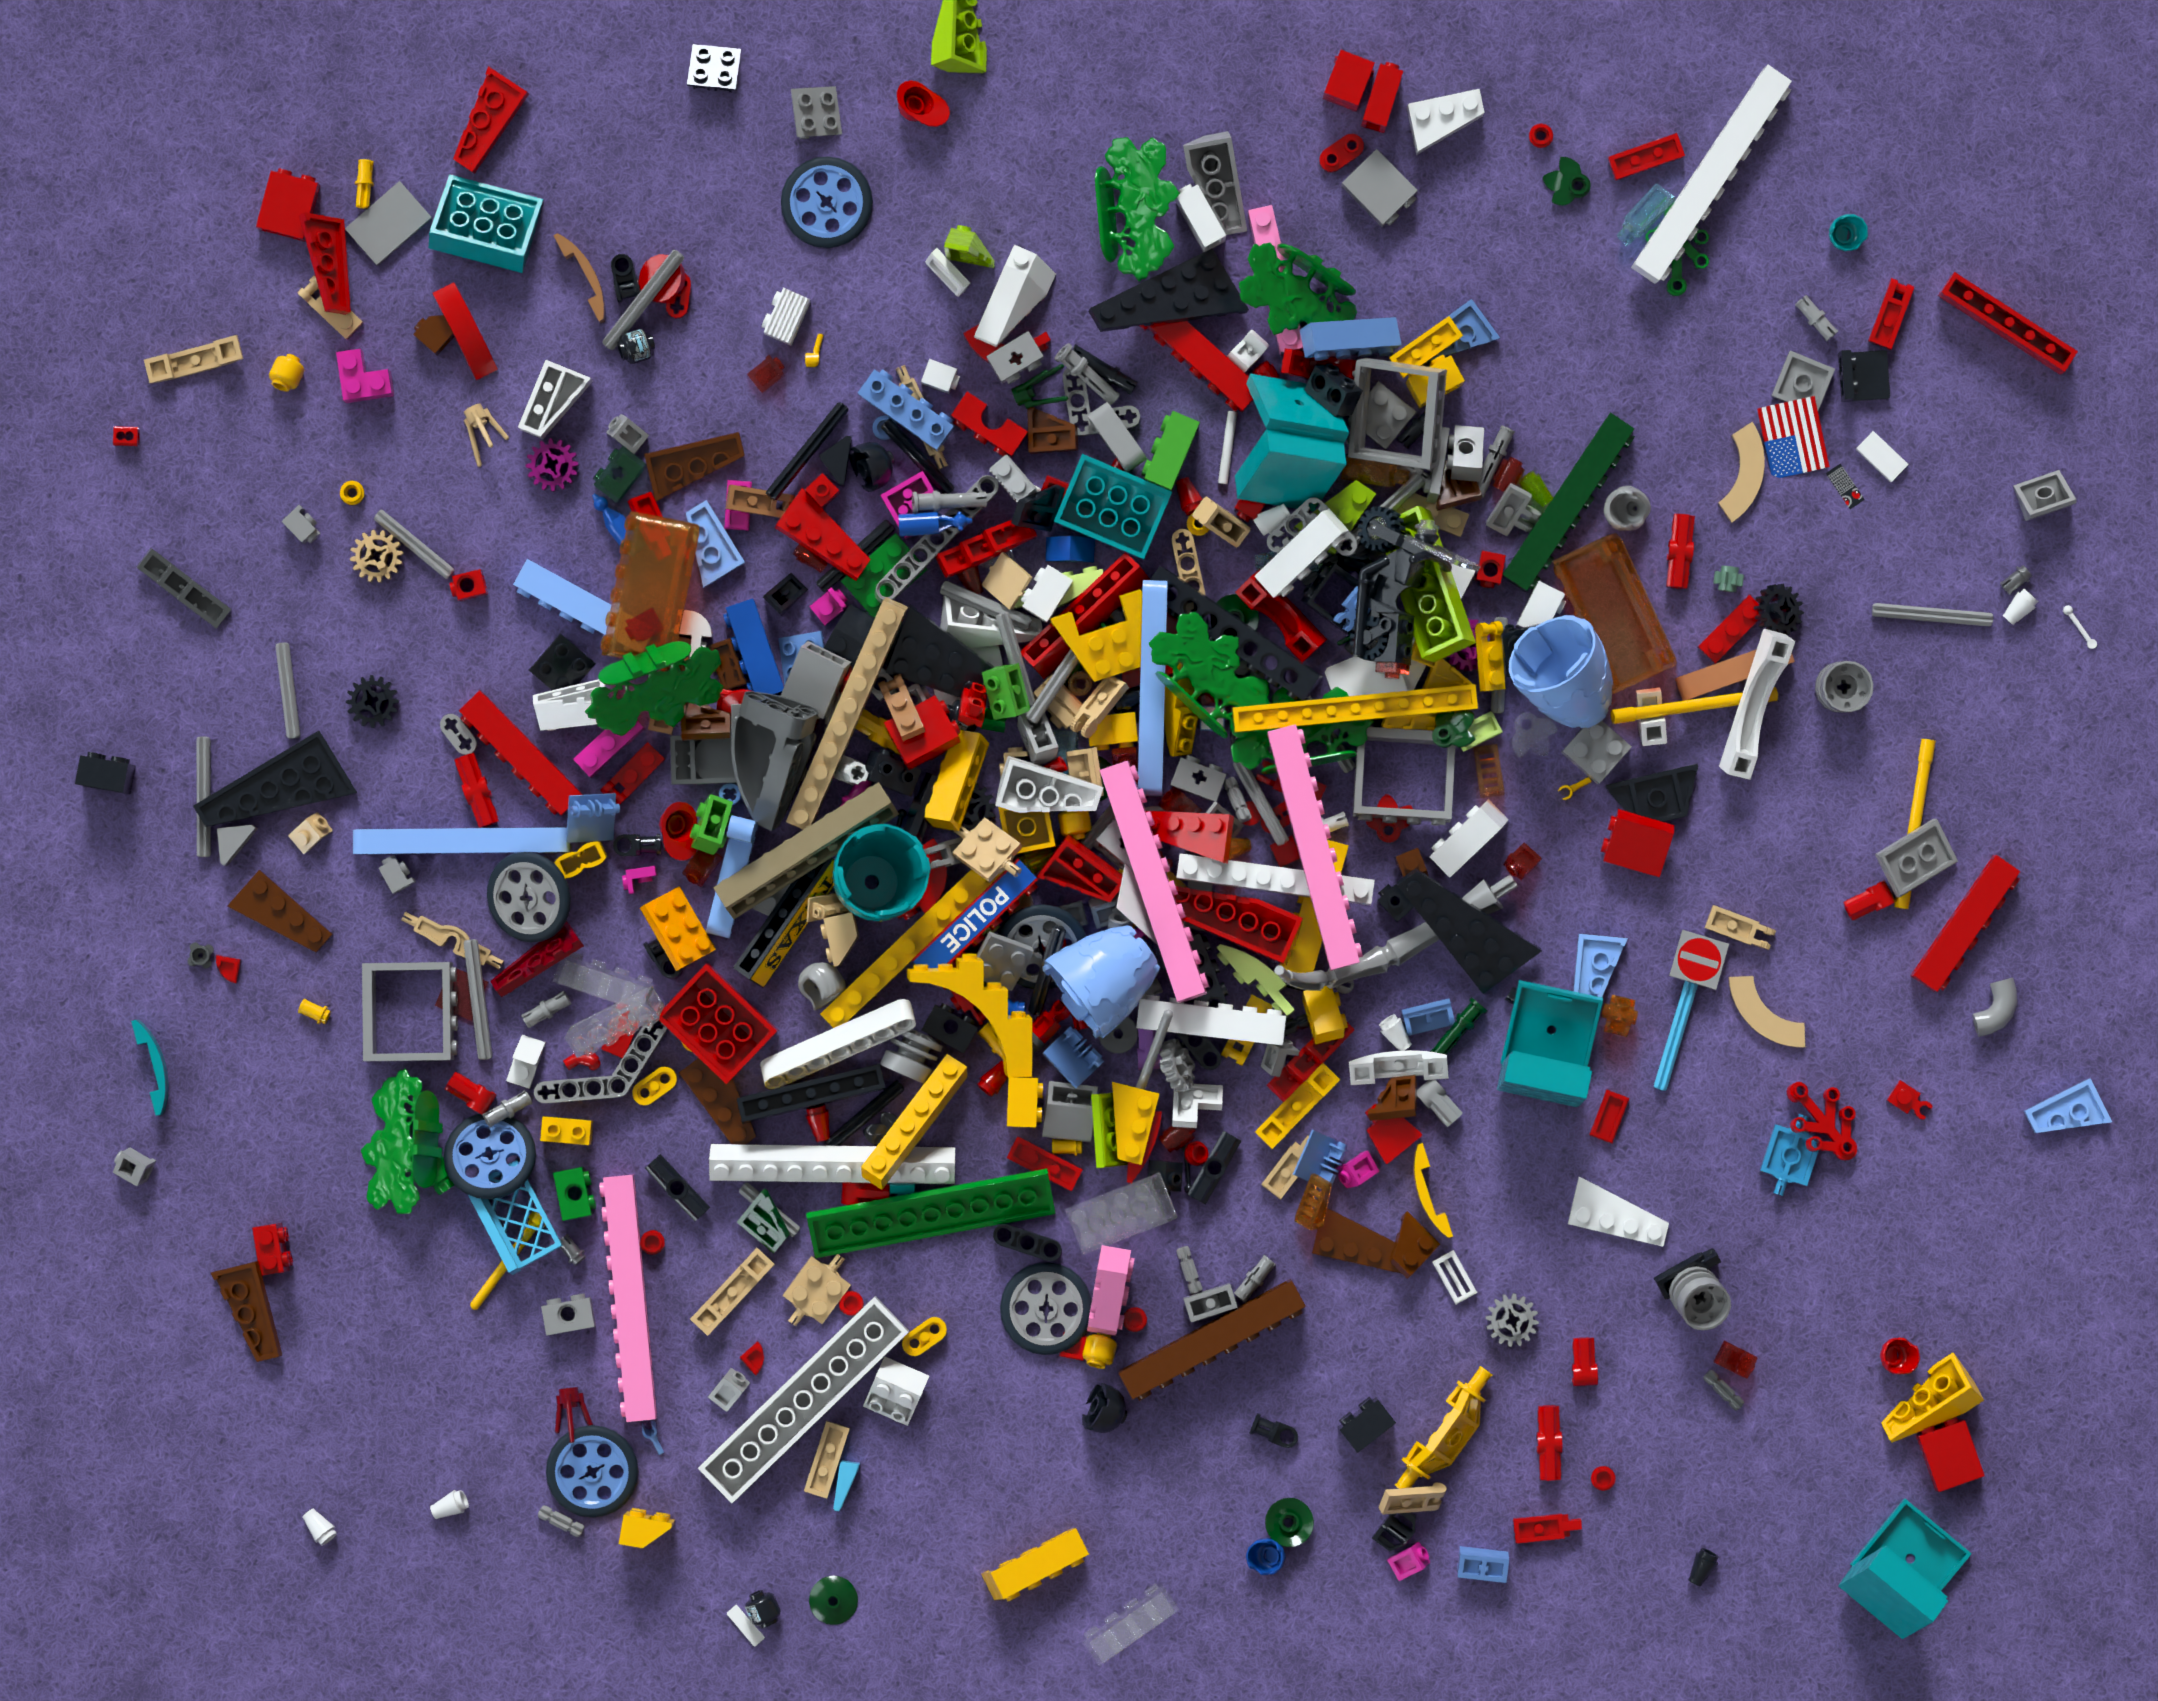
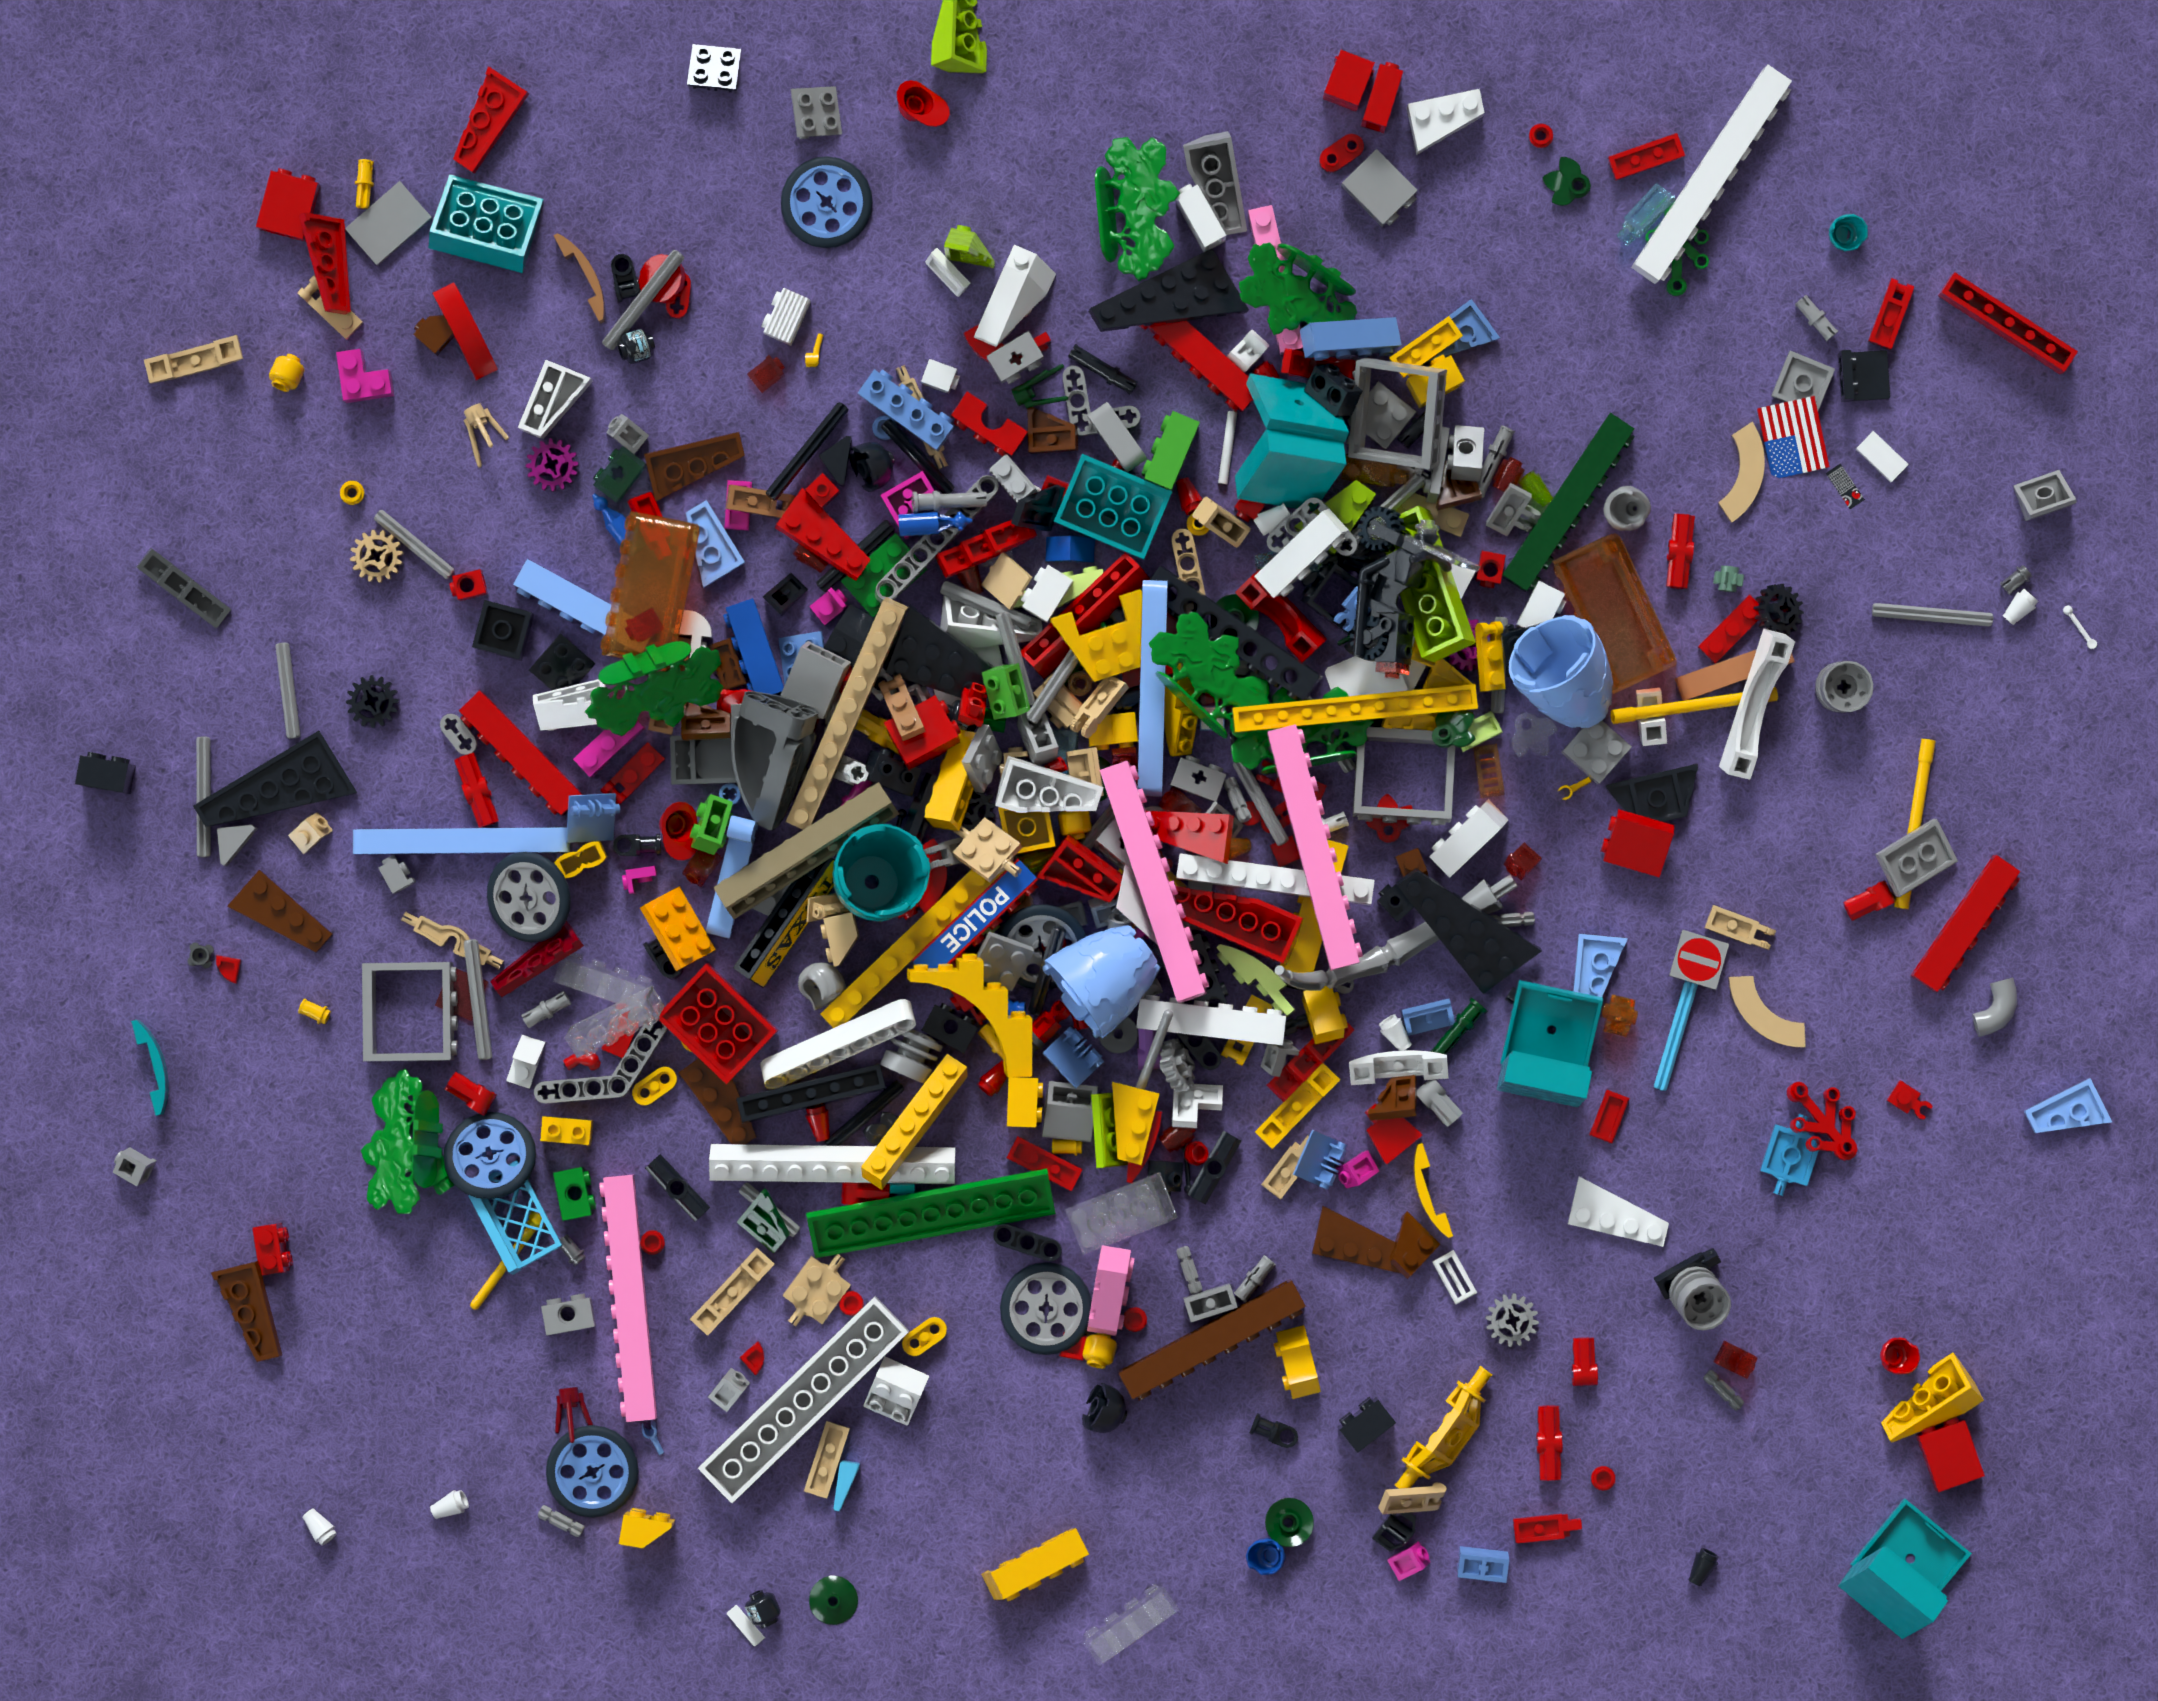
red piece [113,426,140,446] -> none
light grey brick [282,505,321,544] -> none
light grey pin [482,1090,533,1128] -> none
light grey pin [1054,343,1120,405] -> none
clear orange slope [1294,1173,1332,1230] -> none
none -> black brick [472,600,534,661]
none -> light grey plate [962,724,1003,793]
none -> yellow brick [1273,1325,1321,1399]
none -> light grey axle [1490,912,1535,927]

